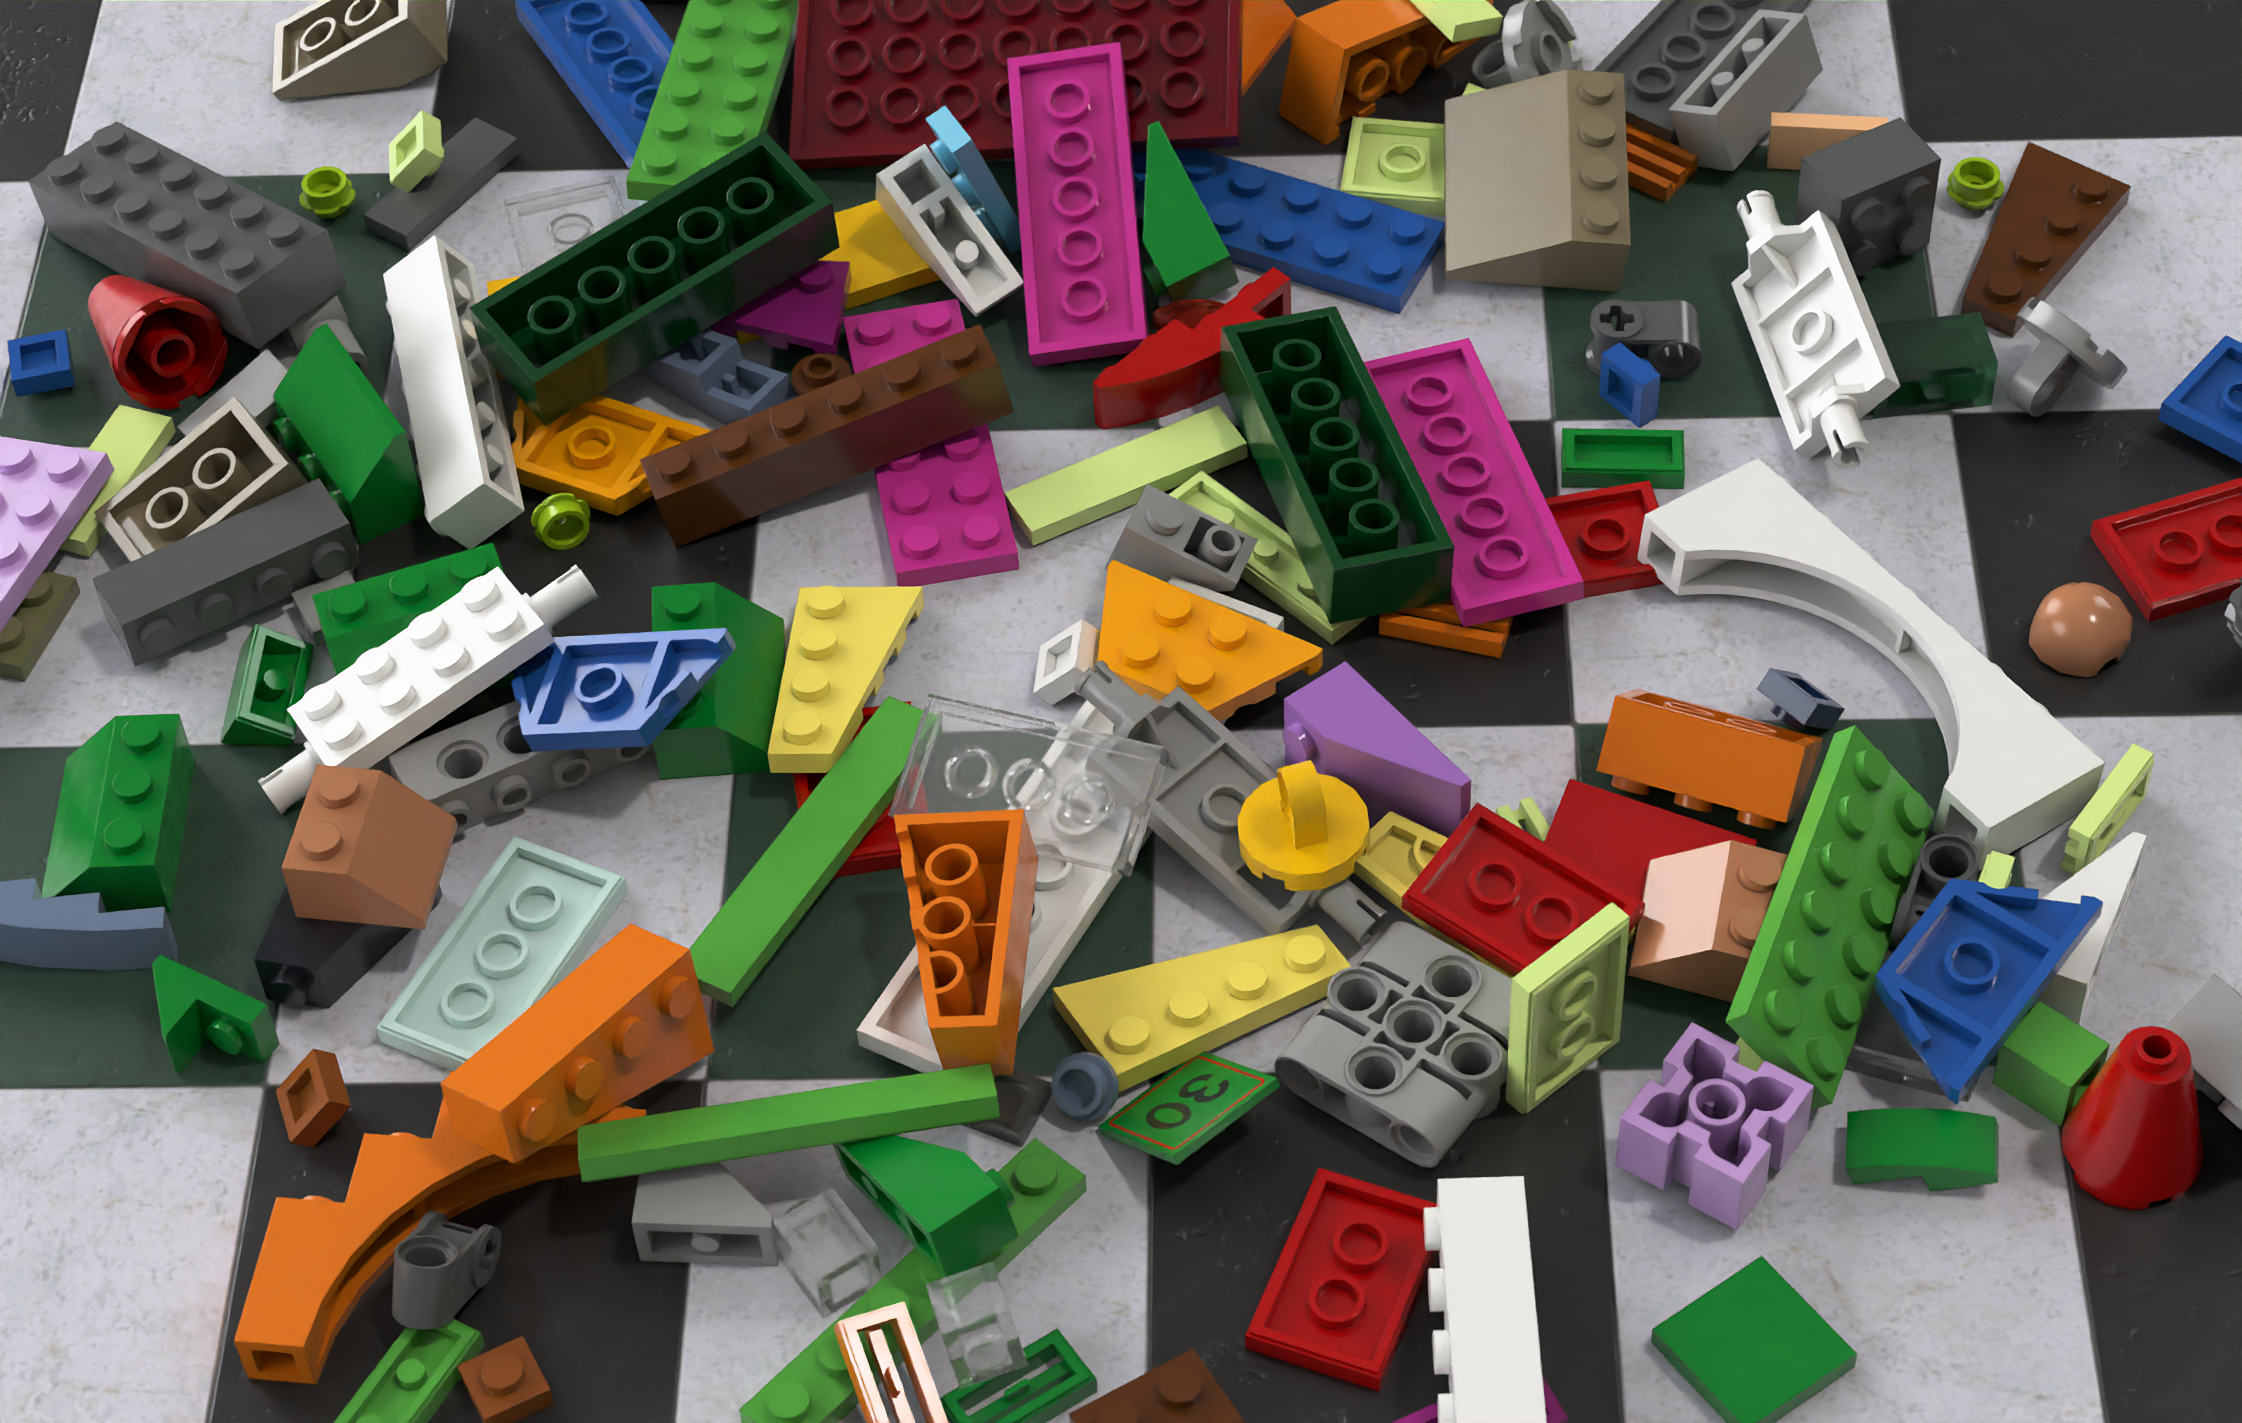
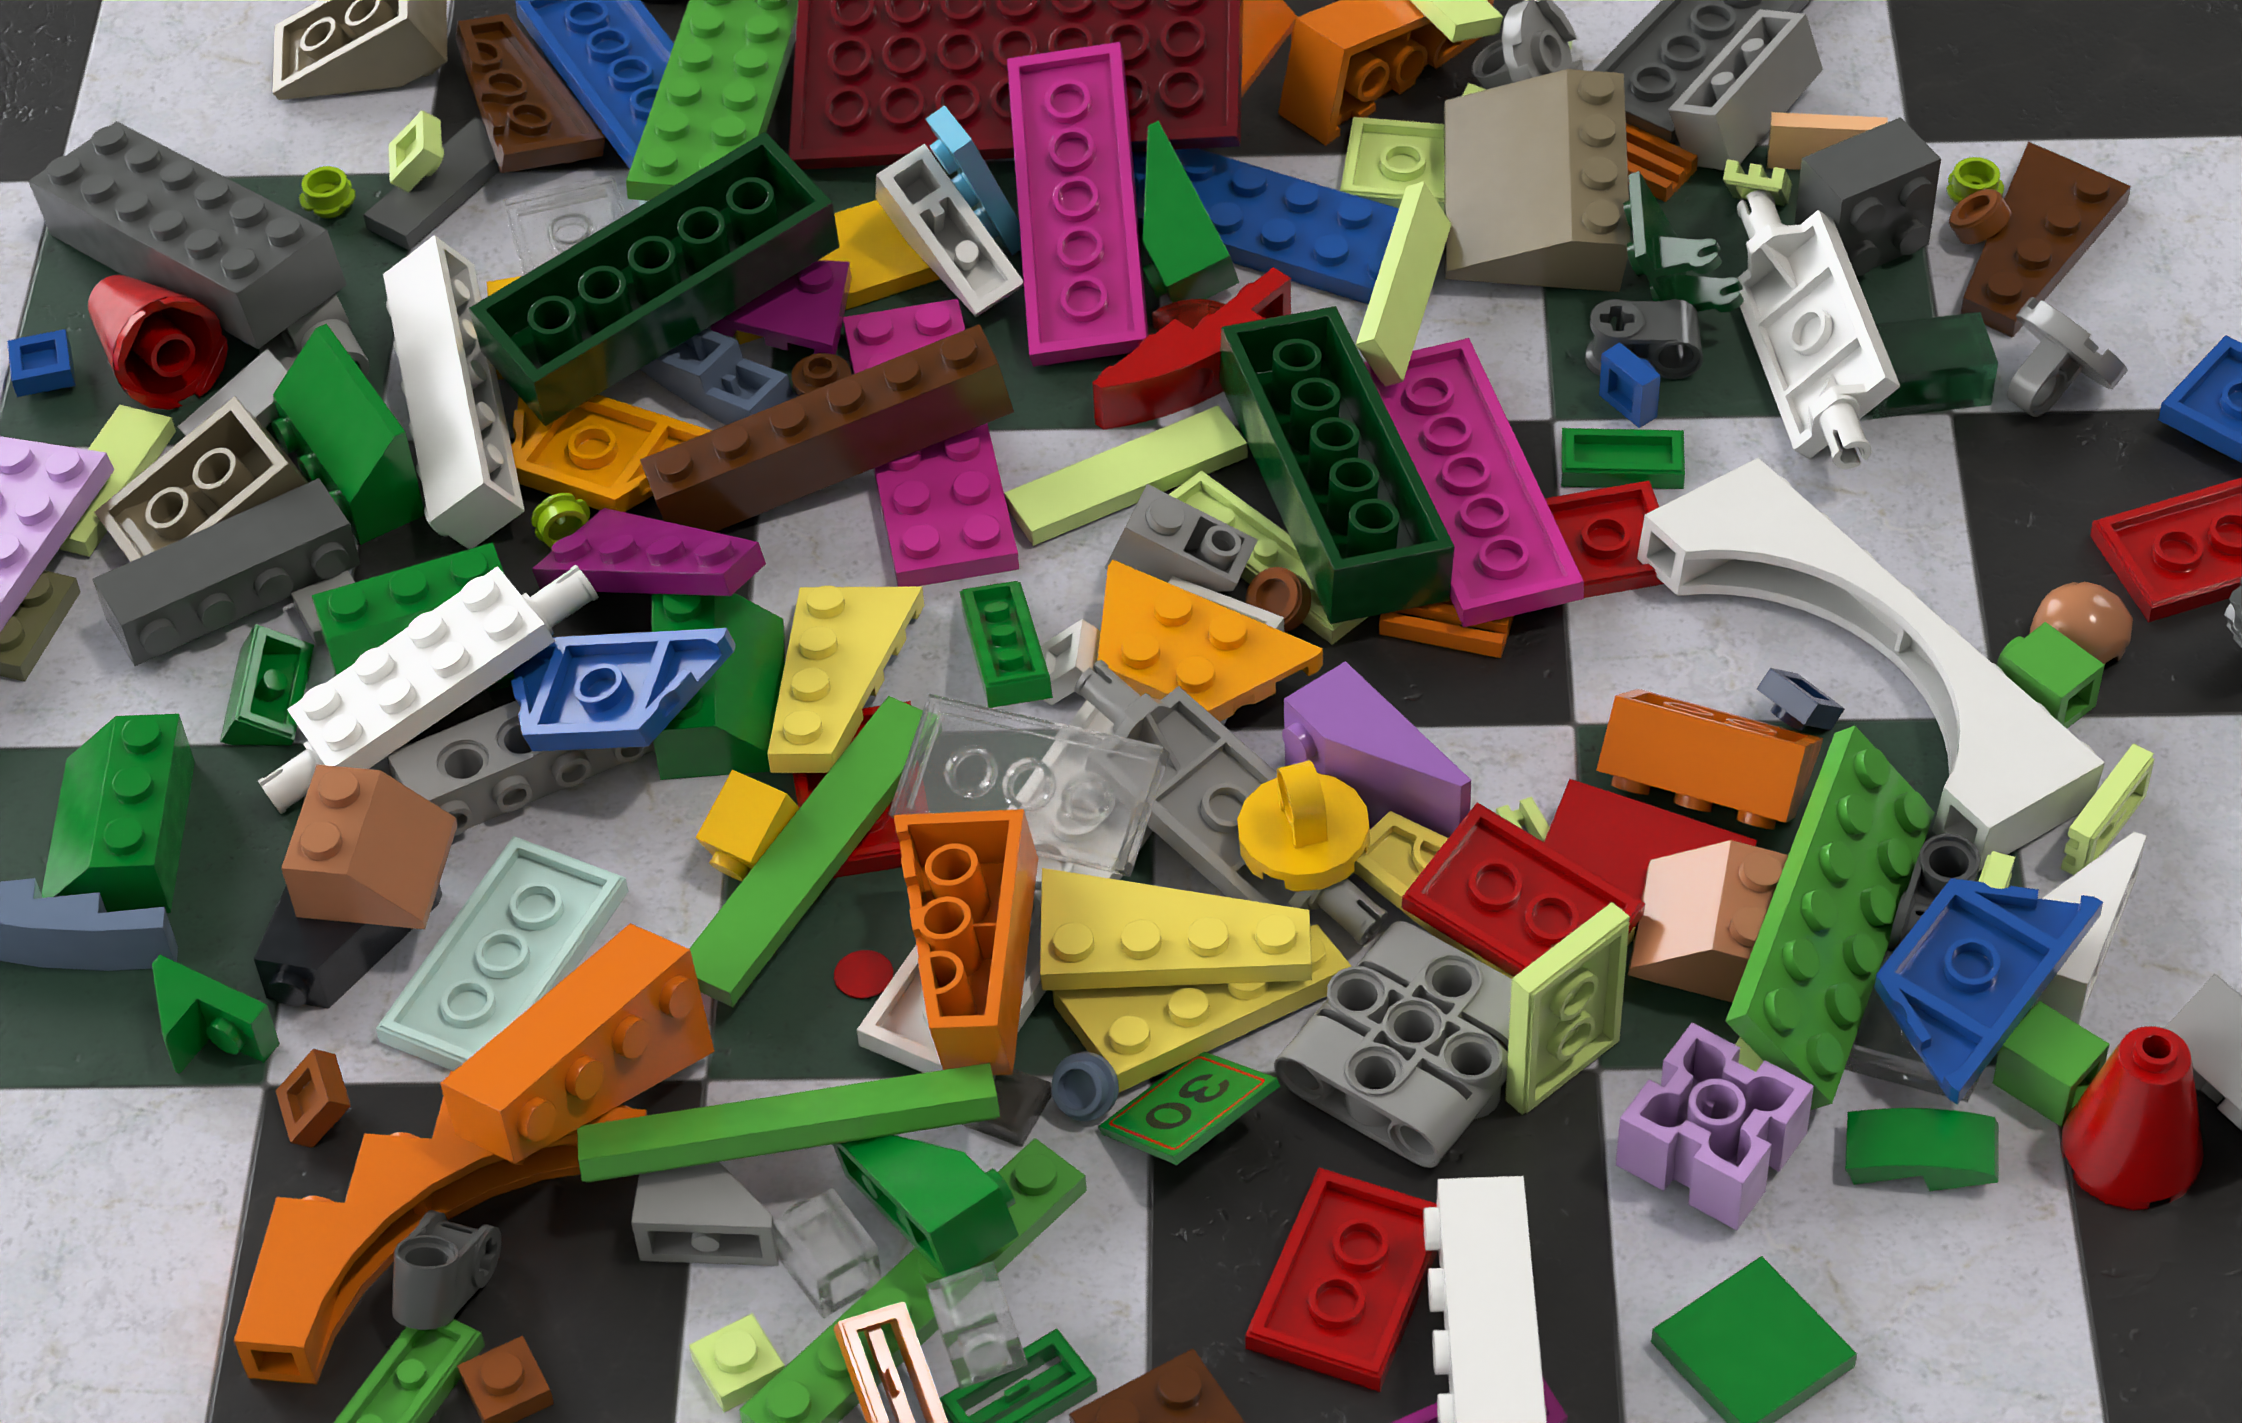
none -> reddish brown wing [455,14,606,173]
none -> magenta wing [532,508,766,596]
none -> yellowish green plate [689,1313,785,1412]
none -> yellow brick [695,770,800,881]
none -> red sticker [834,950,894,998]
none -> green tile [959,581,1053,708]
none -> light yellow wing [1040,868,1312,991]
none -> dark orange tile [1246,567,1311,632]
none -> yellowish green tile [1356,182,1451,386]
none -> dark green plate [1623,171,1744,312]
none -> yellowish green tile [1723,159,1792,206]
none -> dark orange tile [1949,189,2011,245]
none -> bright green brick [1997,622,2105,729]

